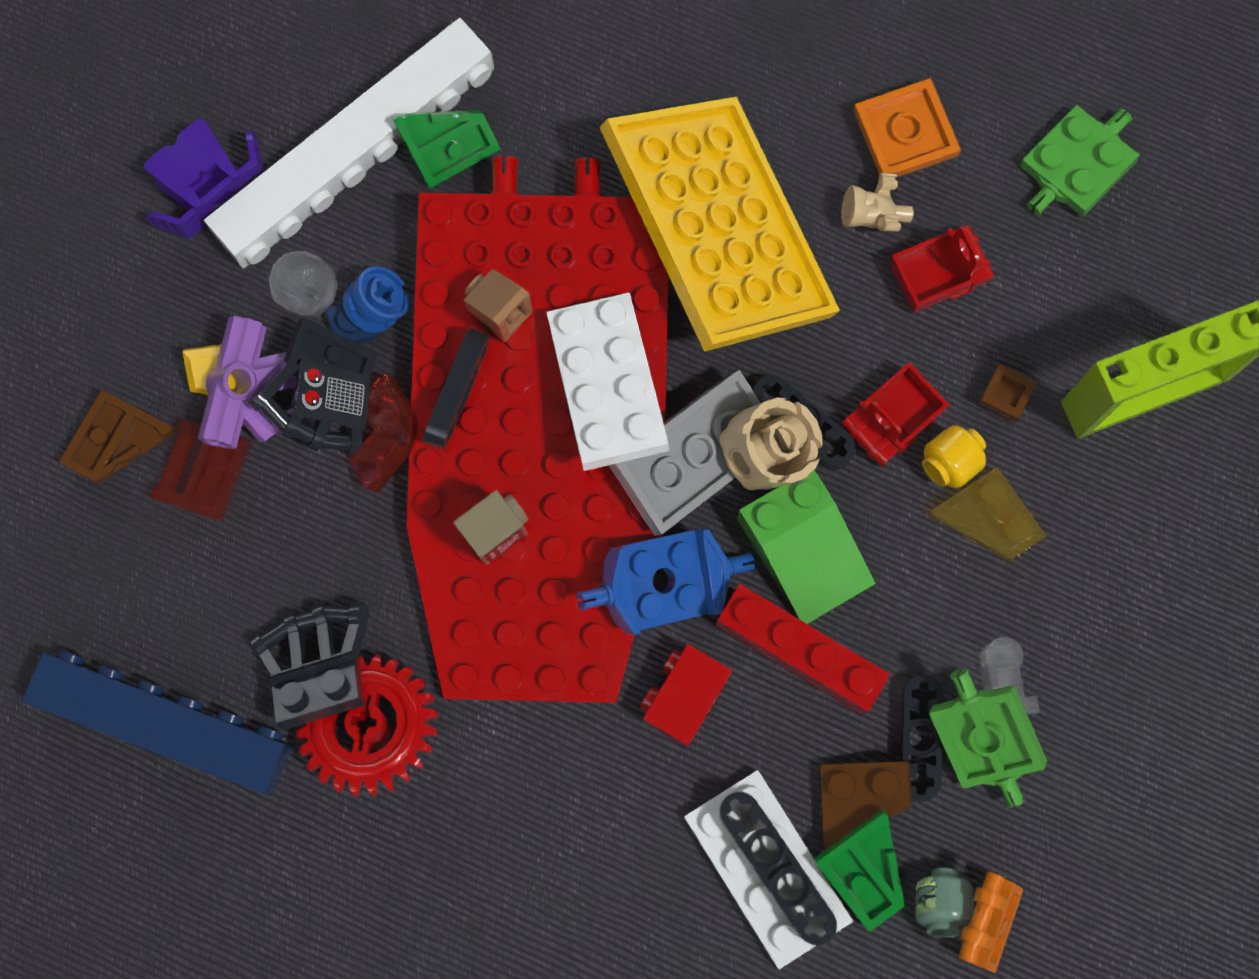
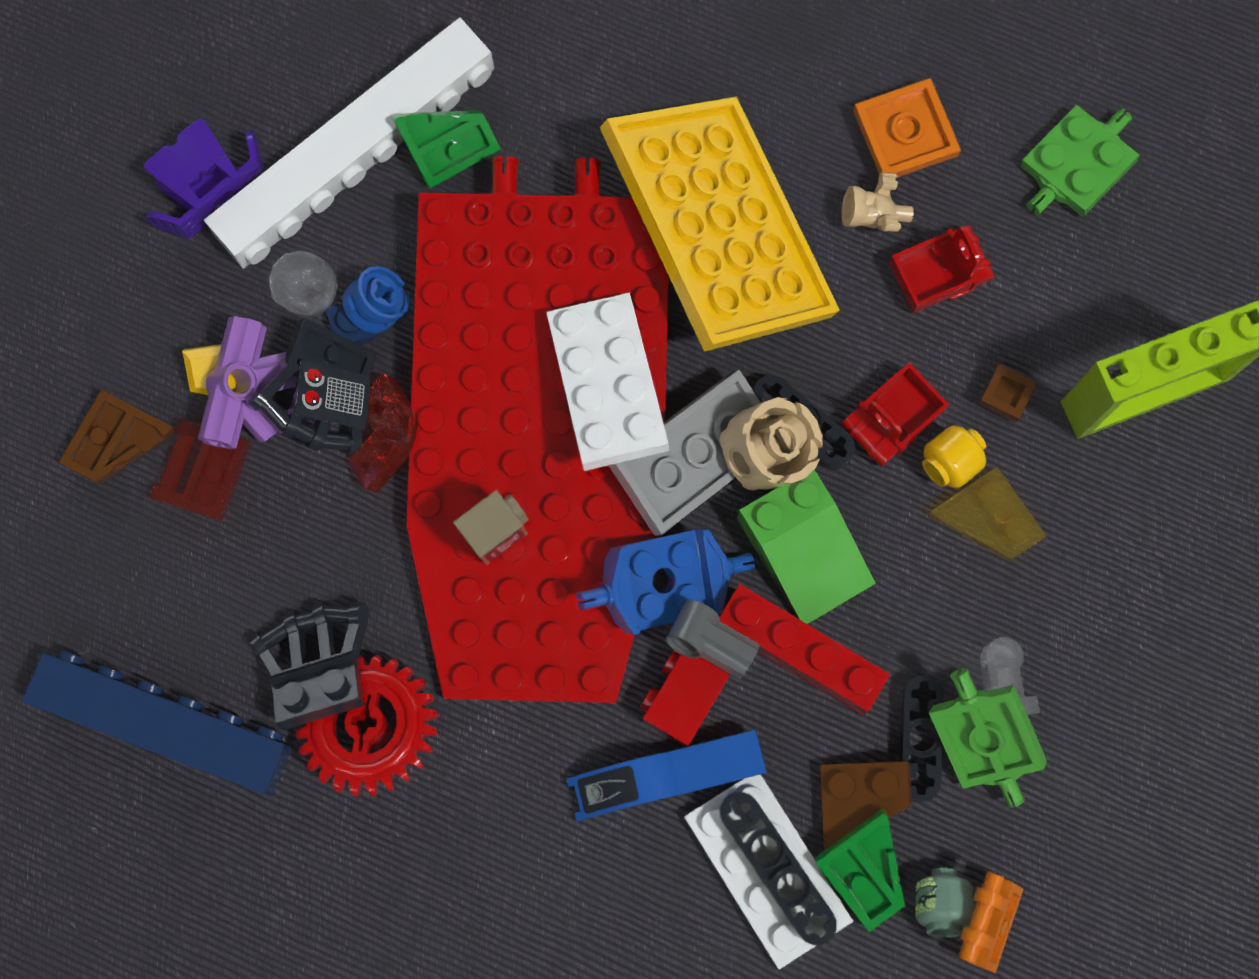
black beam [423,328,491,450] -> none
medium nougat slope [463,269,533,343] -> none
none -> blue piece [567,730,767,821]
none -> dark grey piece [666,600,760,679]

